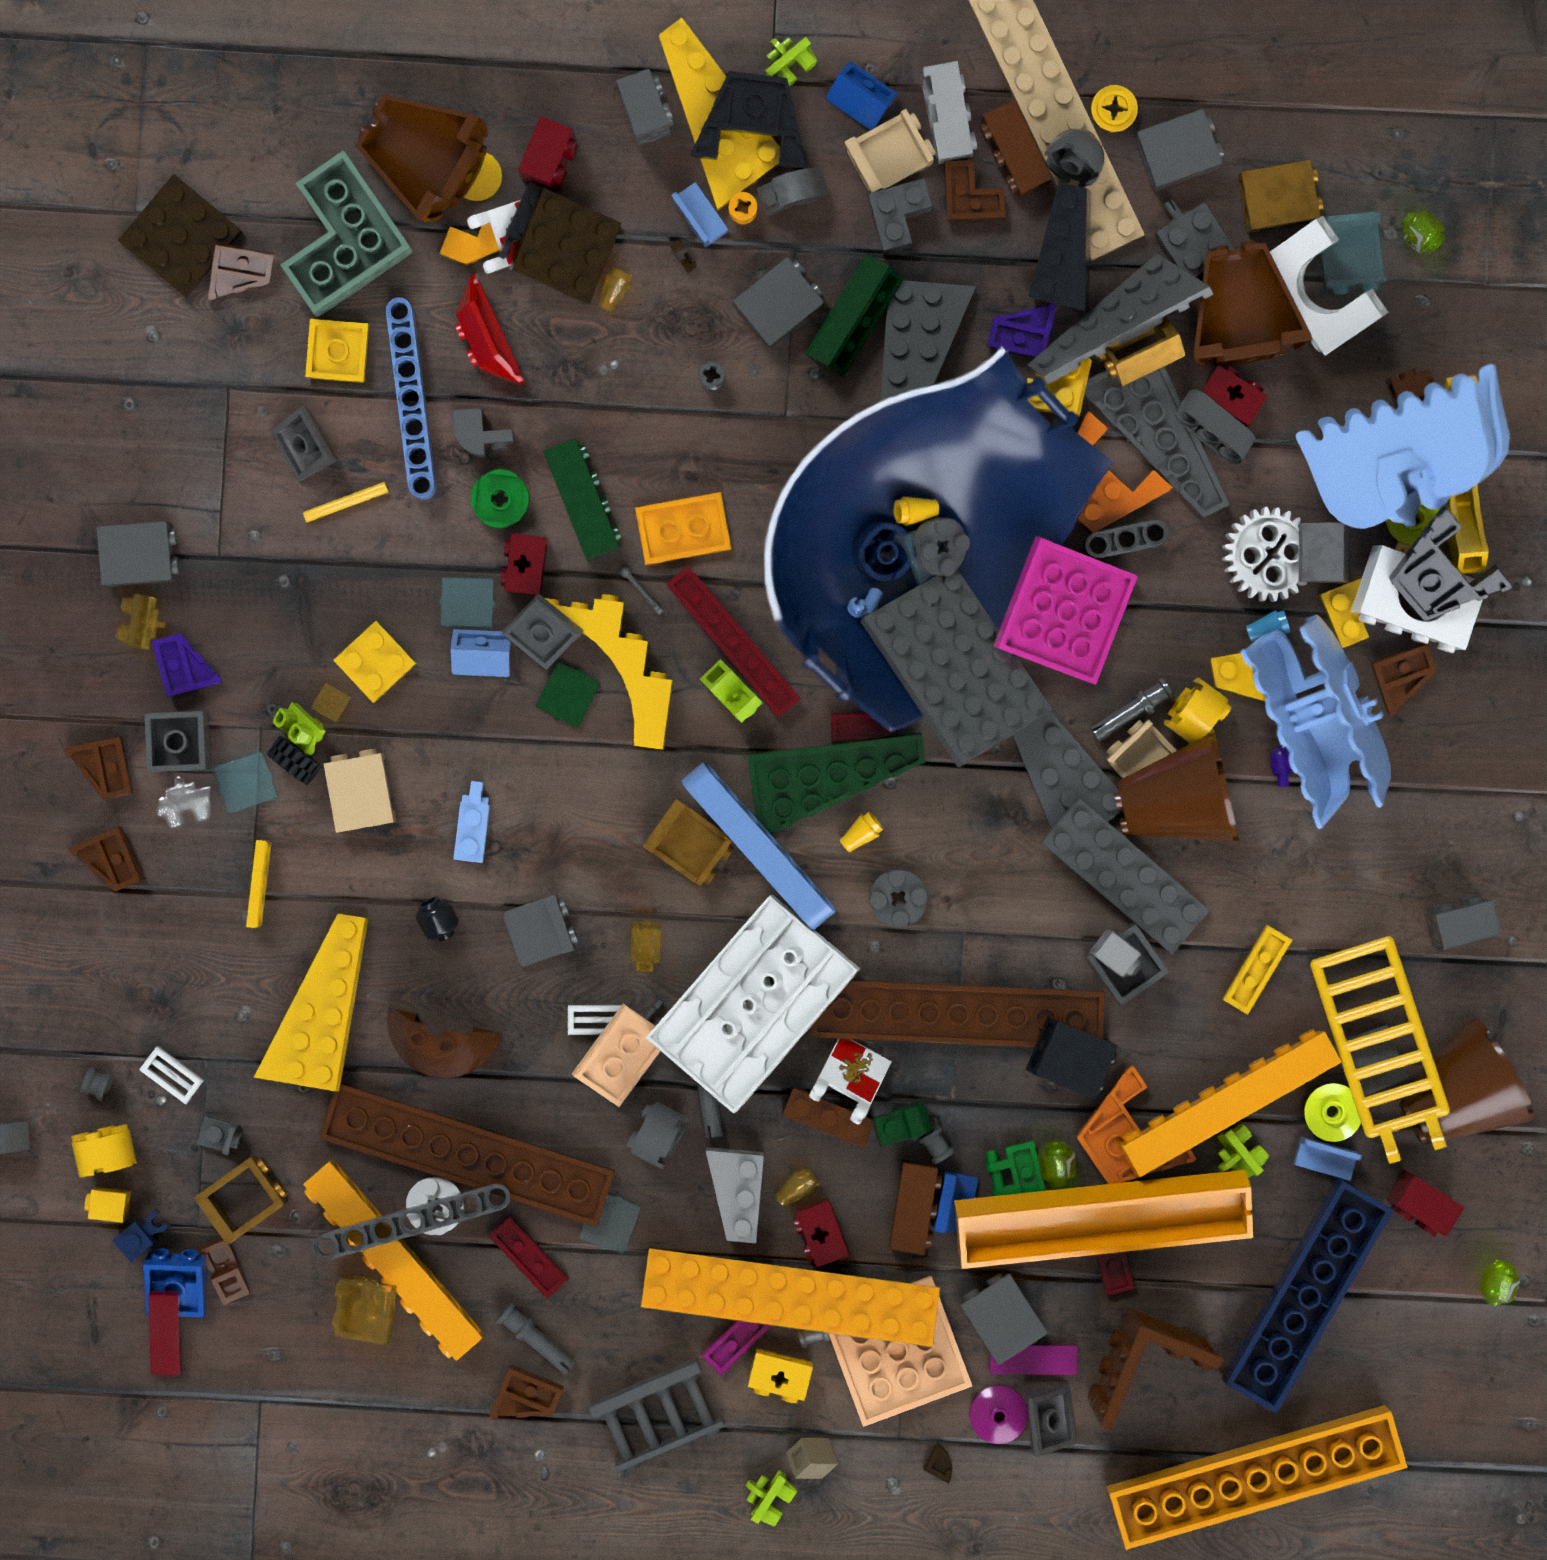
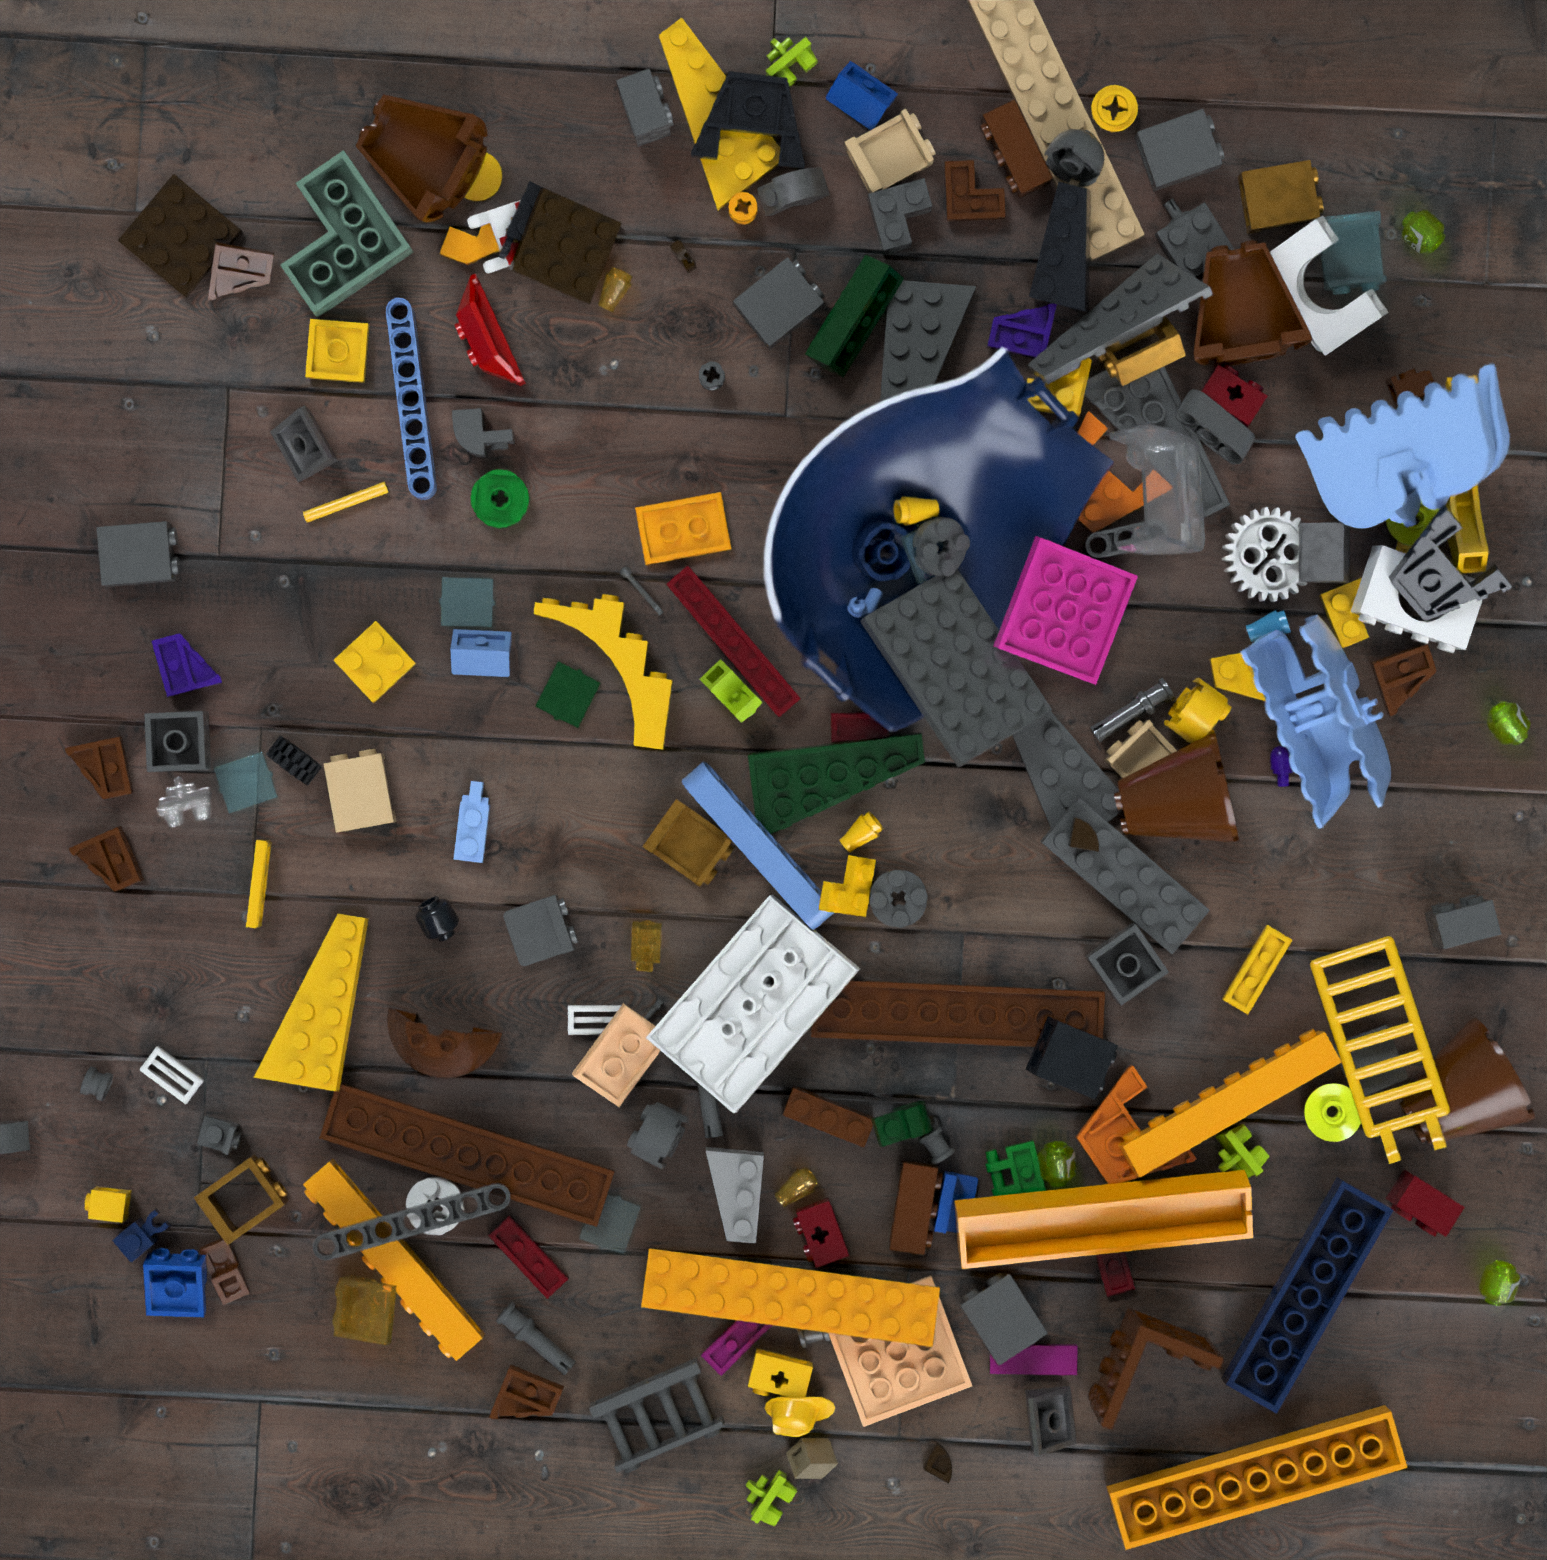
yellow brick [71,1124,137,1177] -> none
clear yellow hips [116,594,166,650] -> none
dark red tile [148,1291,182,1376] -> none
lime hips [273,702,326,755] -> none
clear yellow plate [311,683,352,723] -> none
dark red brick [500,533,548,596] -> none
dark grey tile [502,593,583,670] -> none
dark red brick [518,115,579,193] -> none
dark green brick [543,438,623,561] -> none
medium blue panel [671,182,729,248] -> none
flag [809,1039,892,1125] -> none
light grey wedge [920,61,977,165] -> none
magenta dish [969,1385,1028,1444] -> none
light grey brick [1089,929,1141,977] -> none
medium blue panel [1293,1136,1362,1181] -> none
none -> yellow piece [765,1397,835,1437]
none -> yellow plate [818,855,876,917]
none -> dark brown tile [1068,817,1099,852]
none -> clear windscreen [1110,423,1205,555]
none -> clear neon green head [1486,701,1531,745]

